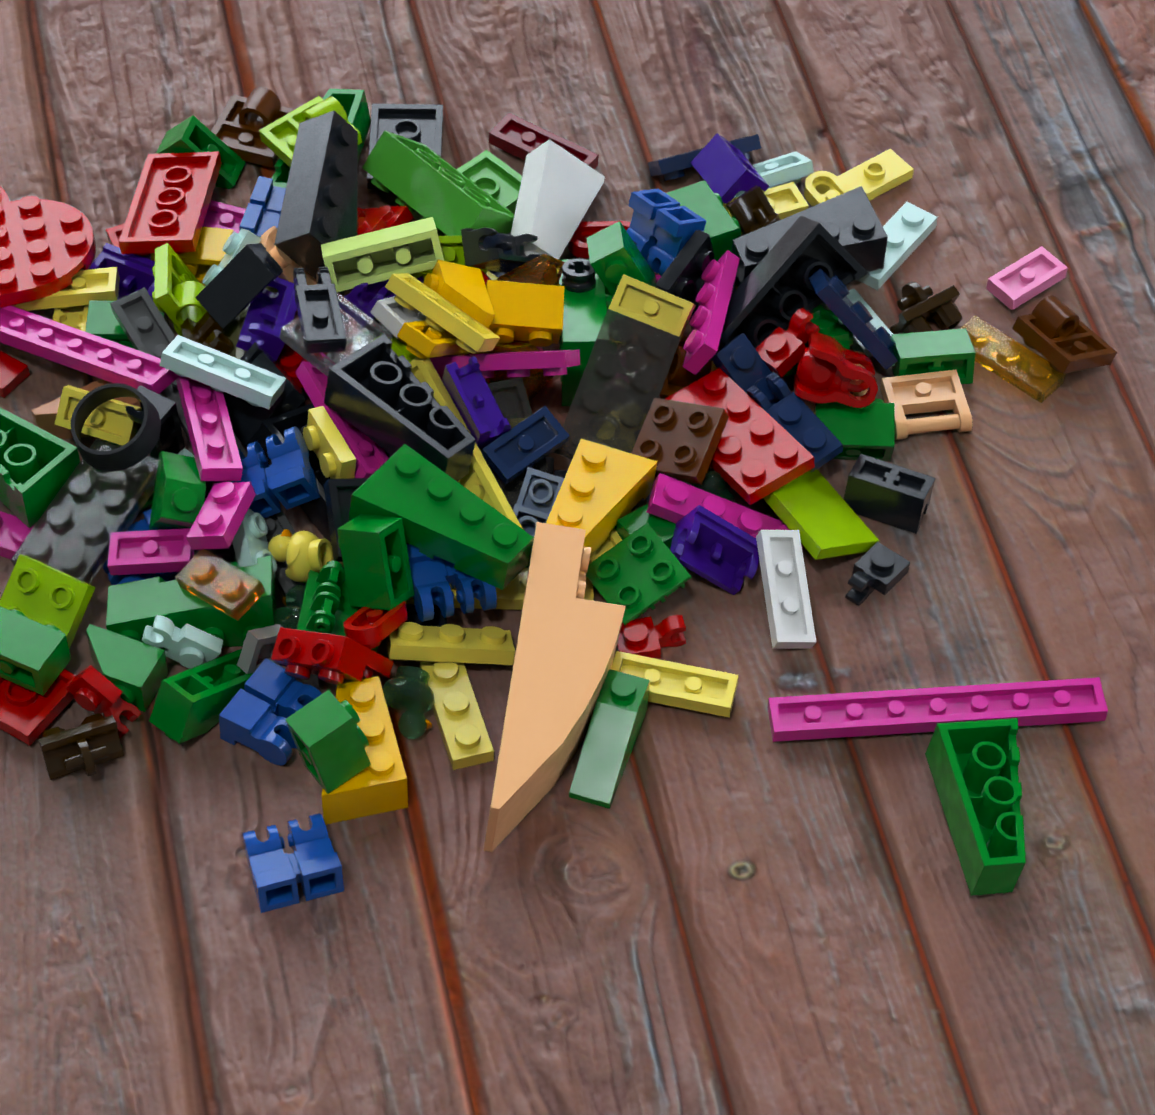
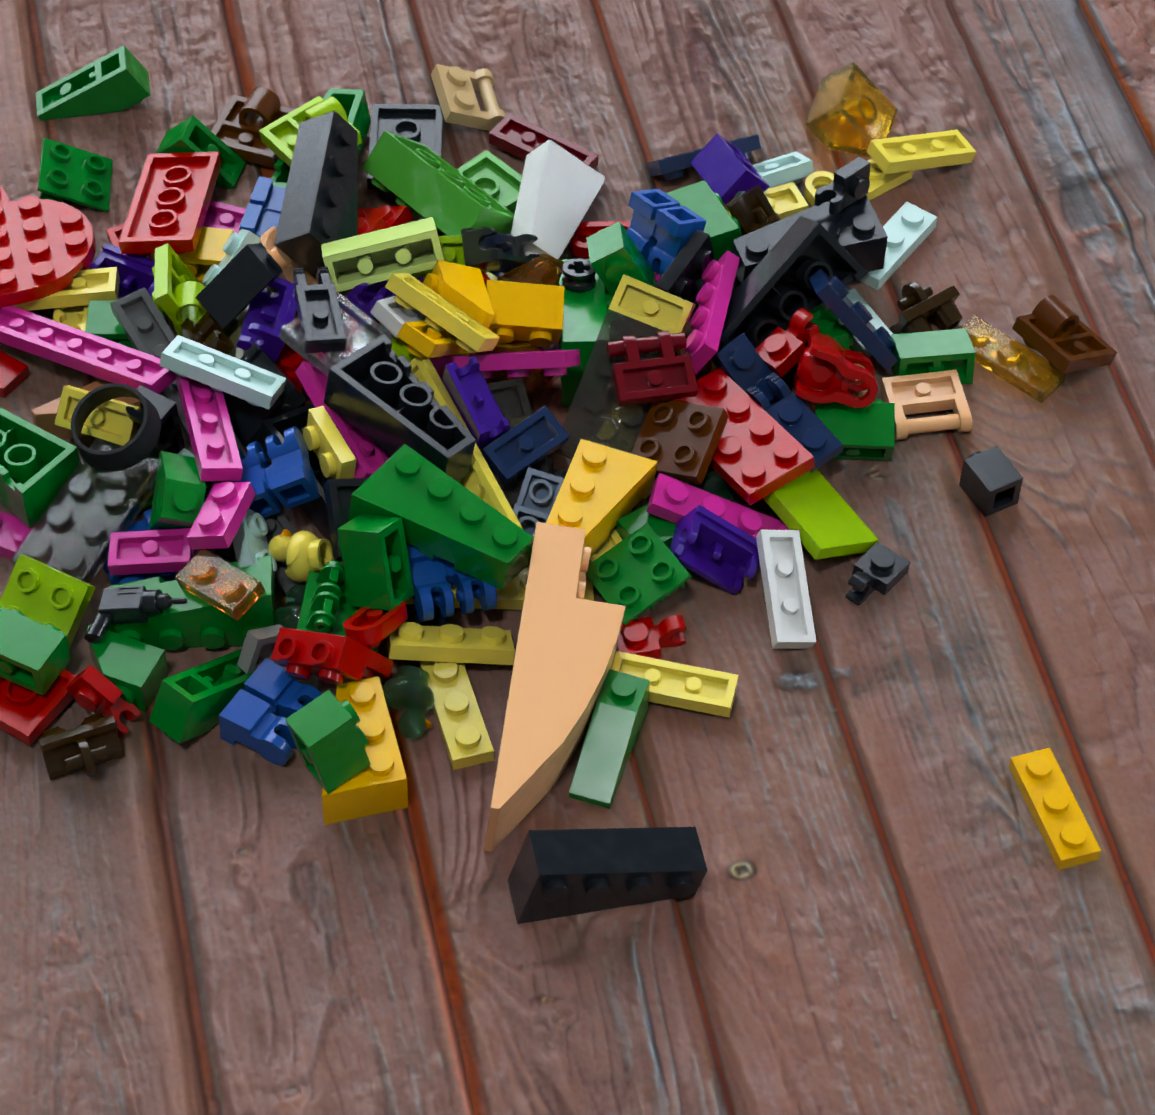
light aqua plate [142,615,223,669] -> none
blue legs [242,813,344,913] -> none
dark pink plate [767,677,1108,742] -> none
black hinge [844,454,936,534] -> none
green wedge [925,718,1026,896] -> none
bright pink plate [986,246,1068,310] -> none
none -> green slope [36,45,151,121]
none -> green hinge [37,137,113,213]
none -> black piece [84,586,187,644]
none -> tan plate [431,64,506,131]
none -> black wedge [508,827,708,924]
none -> dark red plate [606,330,698,406]
none -> clear yellow slope [805,62,897,158]
none -> black plate [814,157,870,215]
none -> light yellow plate [866,129,976,174]
none -> black brick [959,446,1023,517]
none -> yellow plate [1009,748,1101,870]

